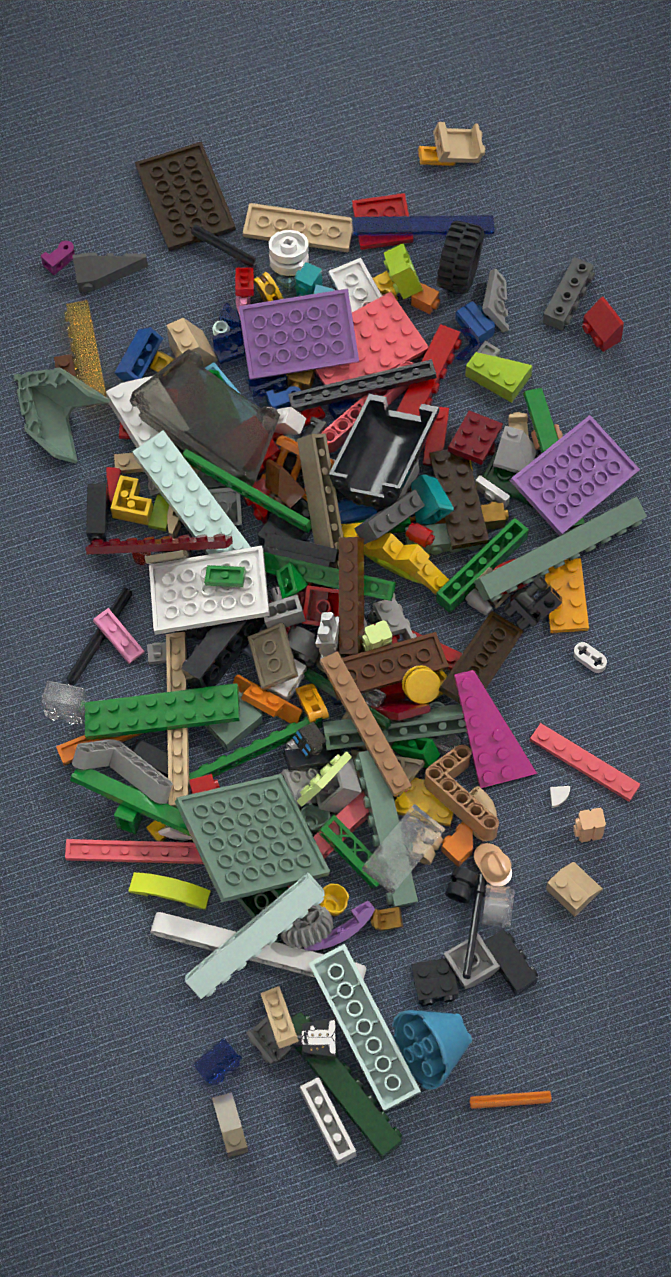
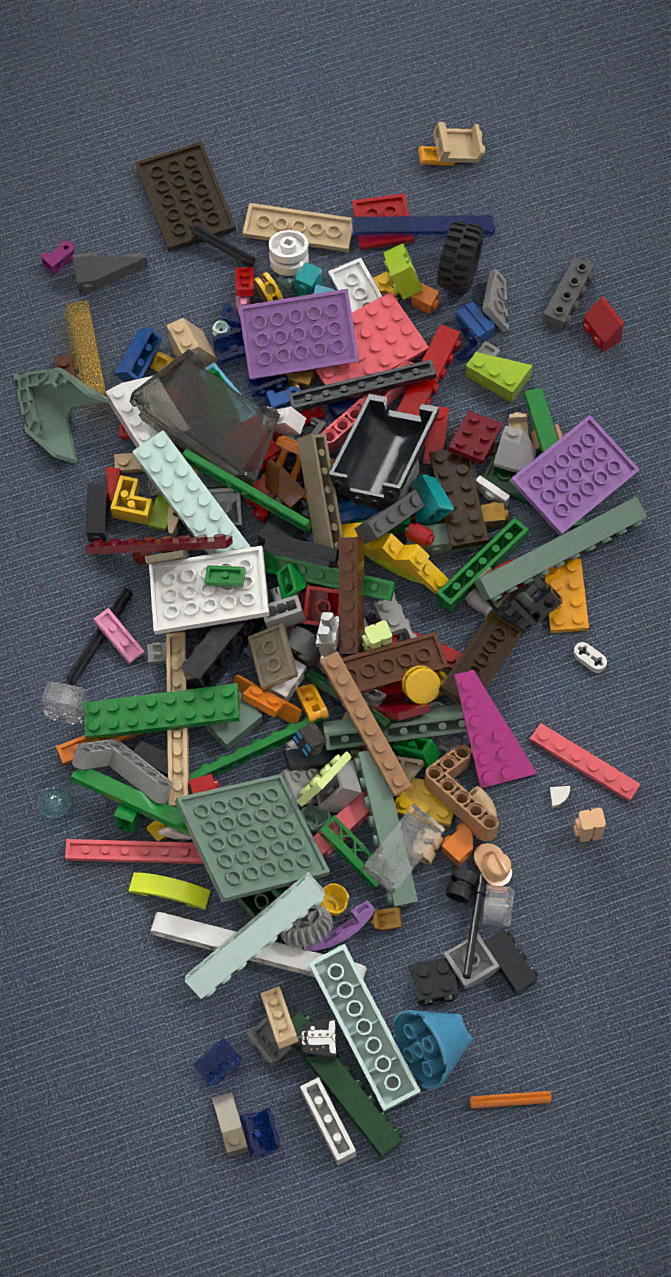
tan slope [546,862,602,917] -> none
none -> clear light blue hat [37,786,72,819]
none -> clear blue bracket [240,1108,280,1157]

